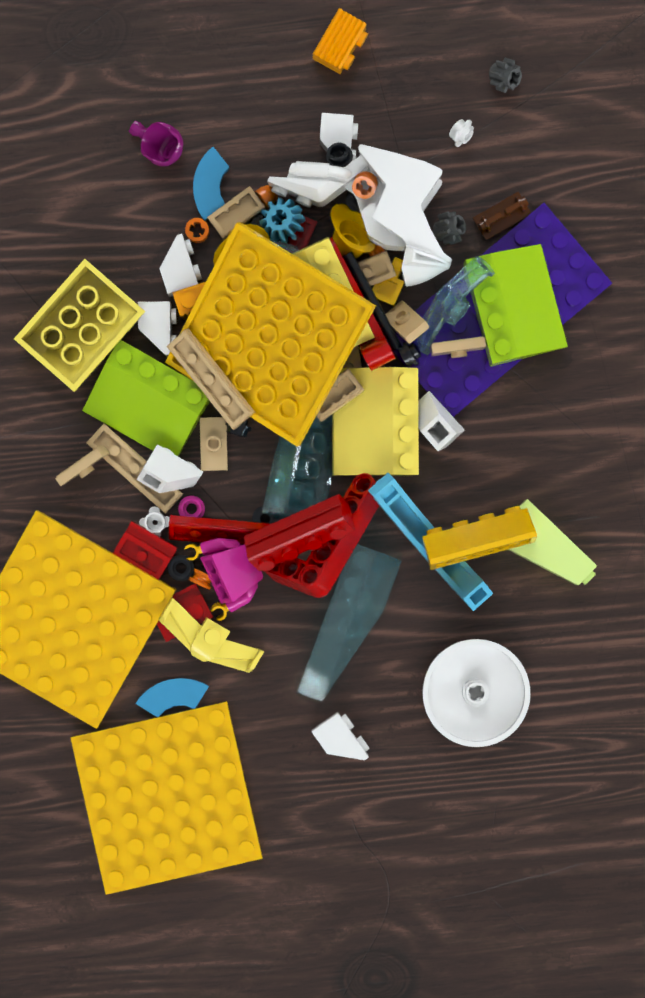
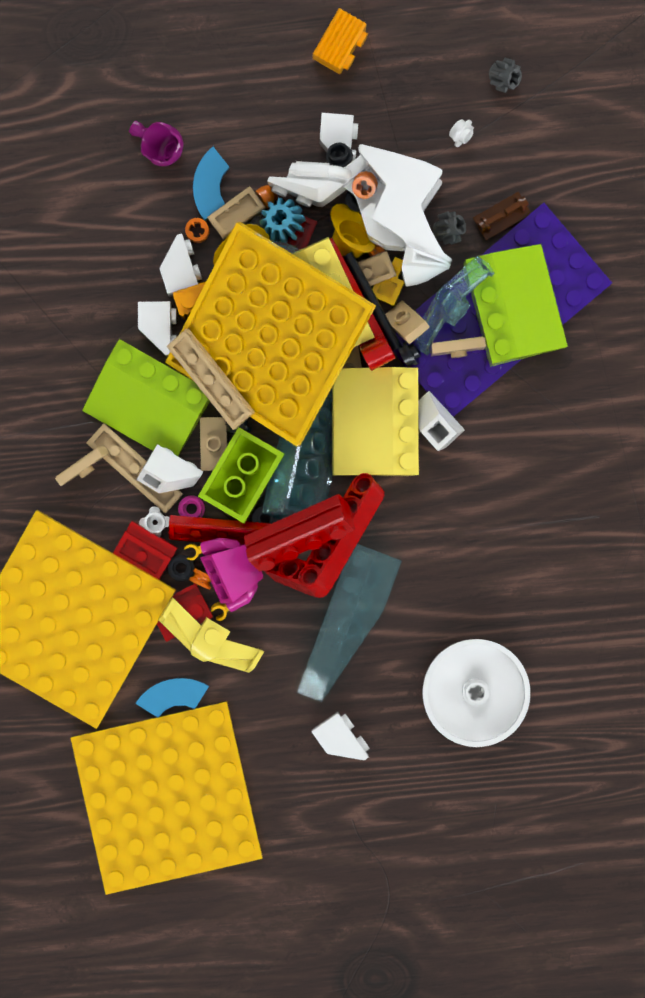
light yellow slope [14,259,145,392] -> none
tan plate [317,368,364,422] -> none
medium azure arch [368,473,493,611] -> none
yellow slope [422,506,537,570] -> none
yellowish green slope [508,499,597,585] -> none
none -> lime slope [198,427,285,524]

